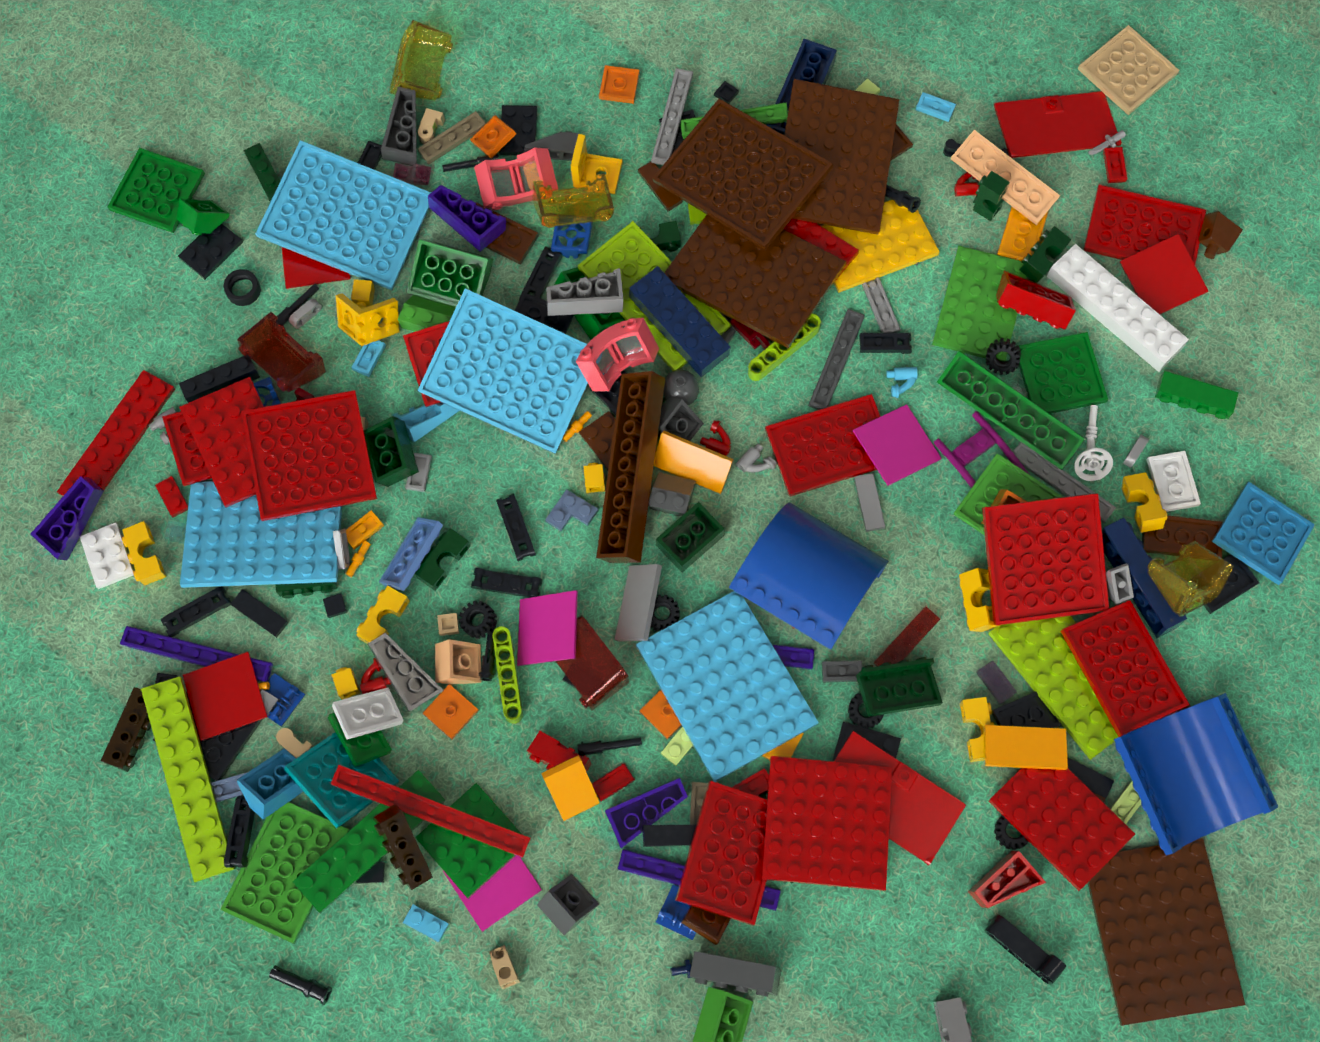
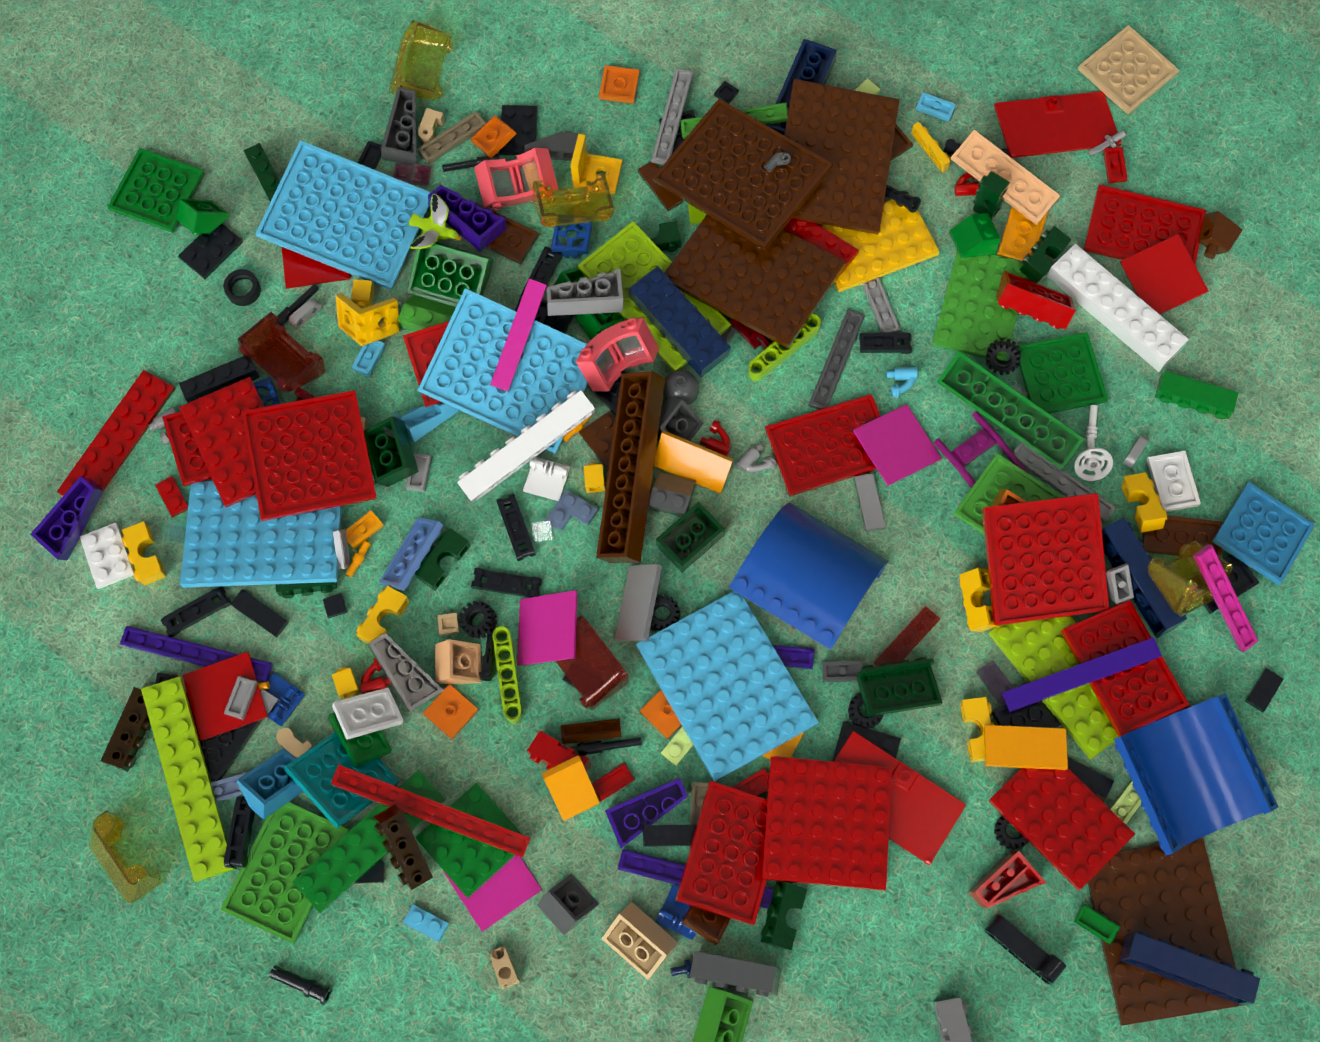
none -> clear yellow windscreen [89,810,164,903]
none -> light grey tile [224,676,258,720]
none -> animal [408,194,461,249]
none -> white brick [457,390,595,503]
none -> dark pink tile [490,279,547,392]
none -> white hinge [523,457,570,501]
none -> clear plate [531,519,554,542]
none -> reddish brown tile [561,718,622,744]
none -> tan slope [602,902,678,980]
none -> dark green arch [760,881,807,950]
none -> dark grey arm [764,153,791,172]
none -> yellow plate [911,122,950,173]
none -> green slope [949,213,1000,258]
none -> dark purple tile [1002,637,1162,712]
none -> green tile [1074,904,1122,945]
none -> dark blue brick [1119,931,1260,1005]
none -> dark pink tile [1193,544,1258,652]
none -> black tile [1245,668,1284,713]

